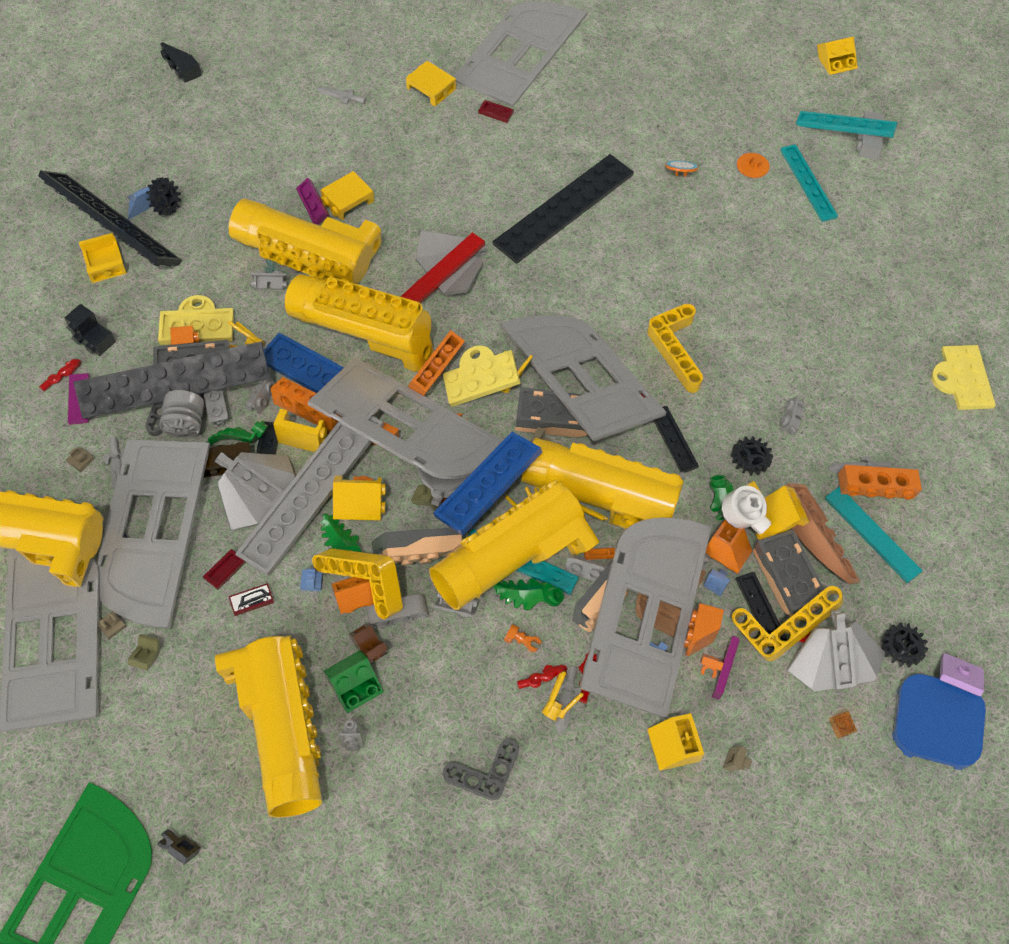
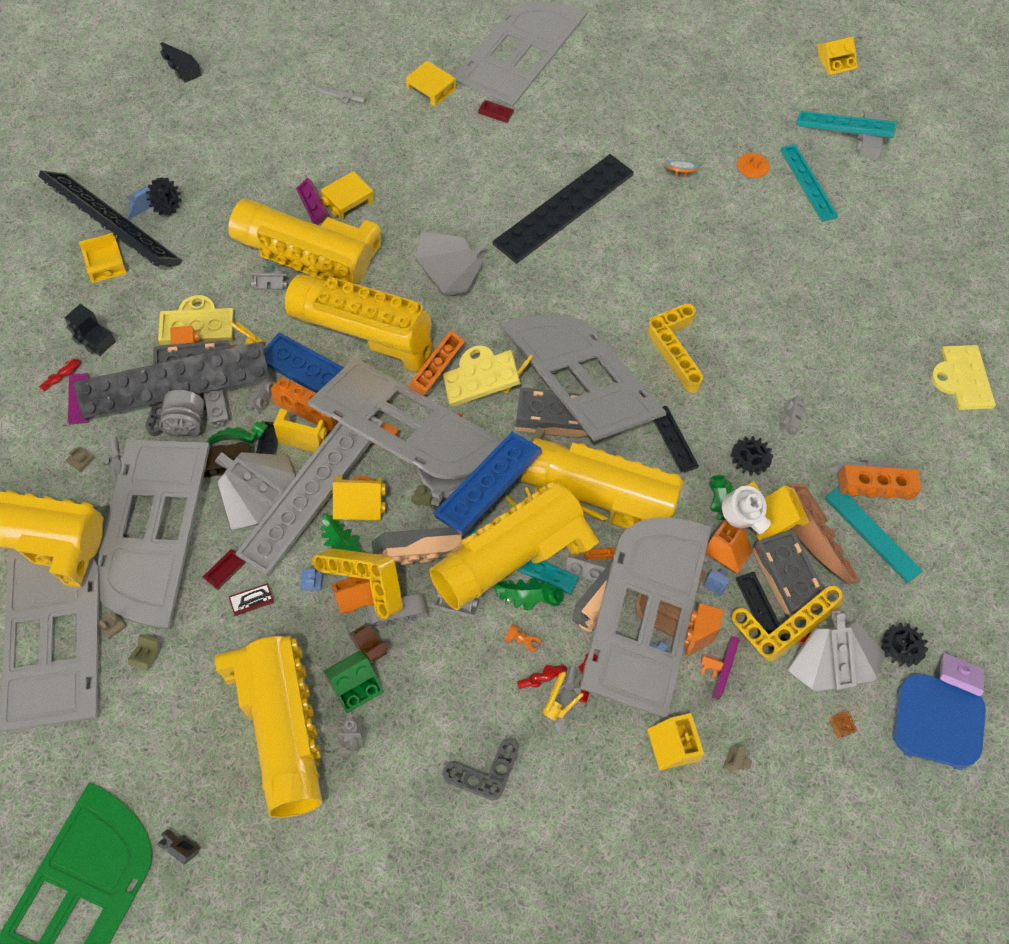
red tile [400,232,485,303] -> none

